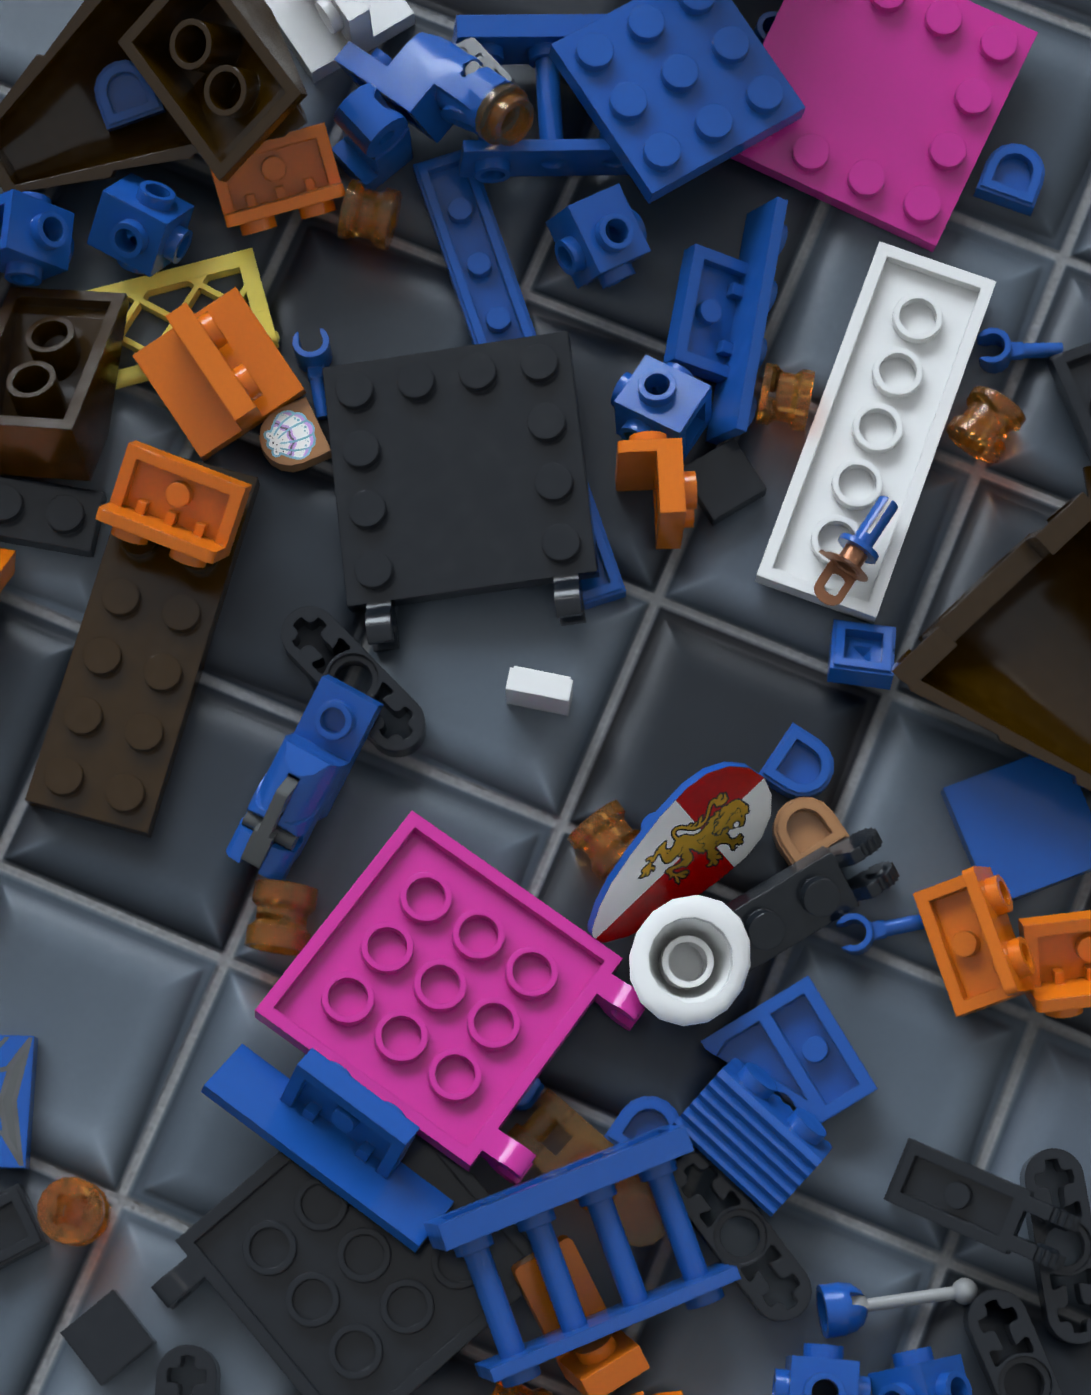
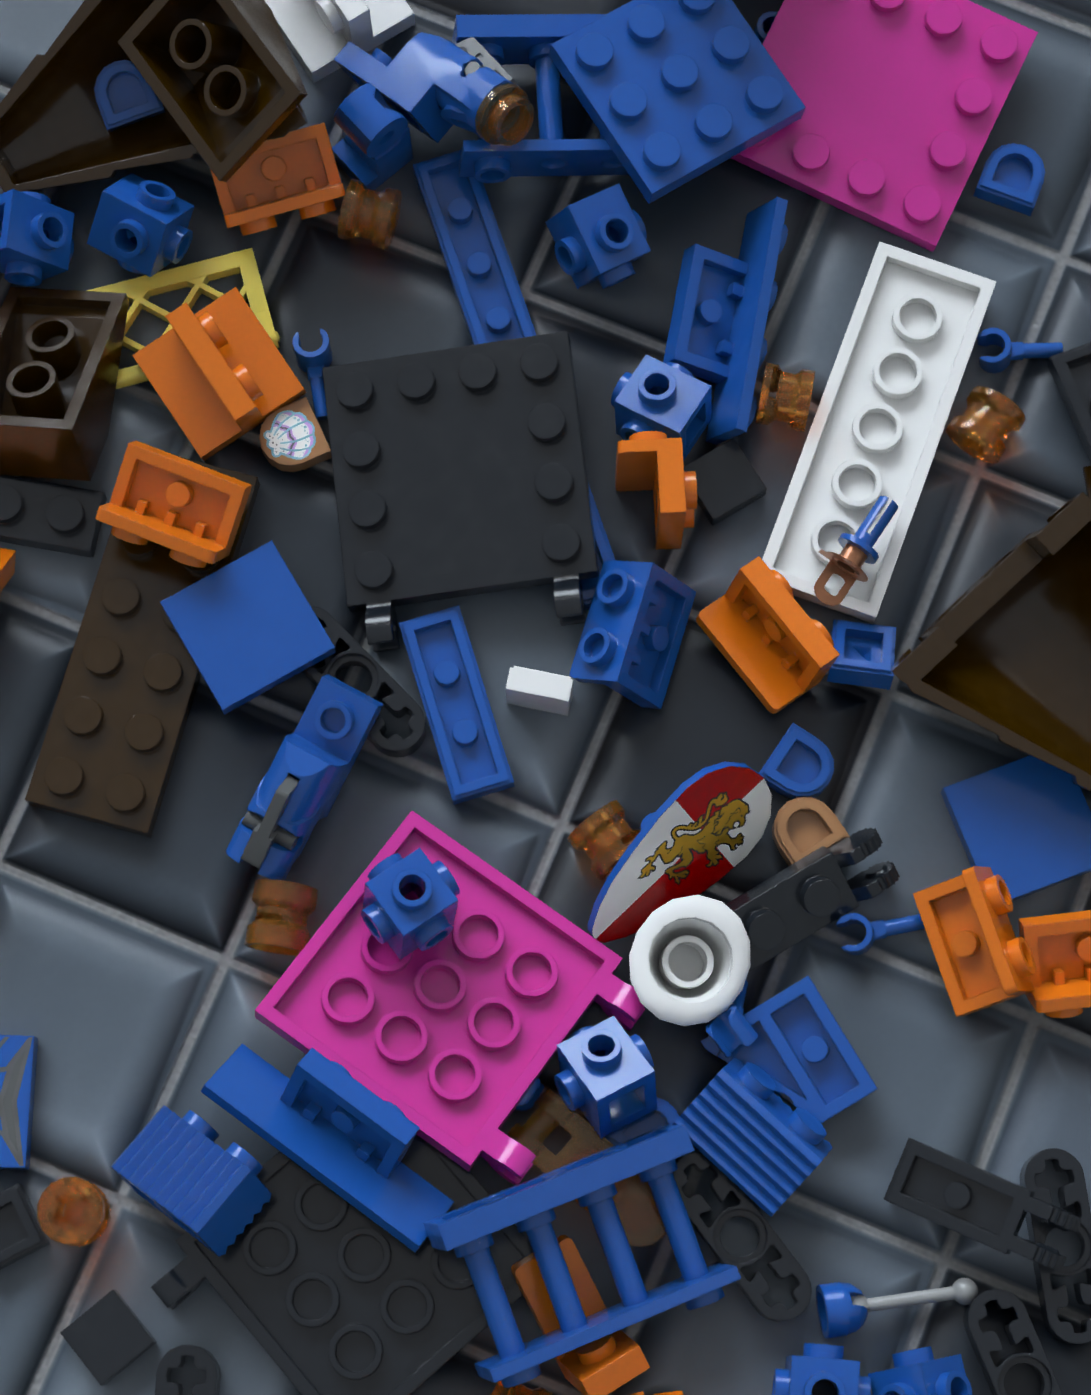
none -> blue brick [110,1105,272,1256]
none -> blue tile [160,540,336,715]
none -> blue brick [361,848,460,960]
none -> blue tile [398,605,515,805]
none -> blue brick [554,1016,658,1138]
none -> blue bracket [570,560,696,709]
none -> orange bracket [696,556,840,714]
none -> blue hand [706,980,758,1058]

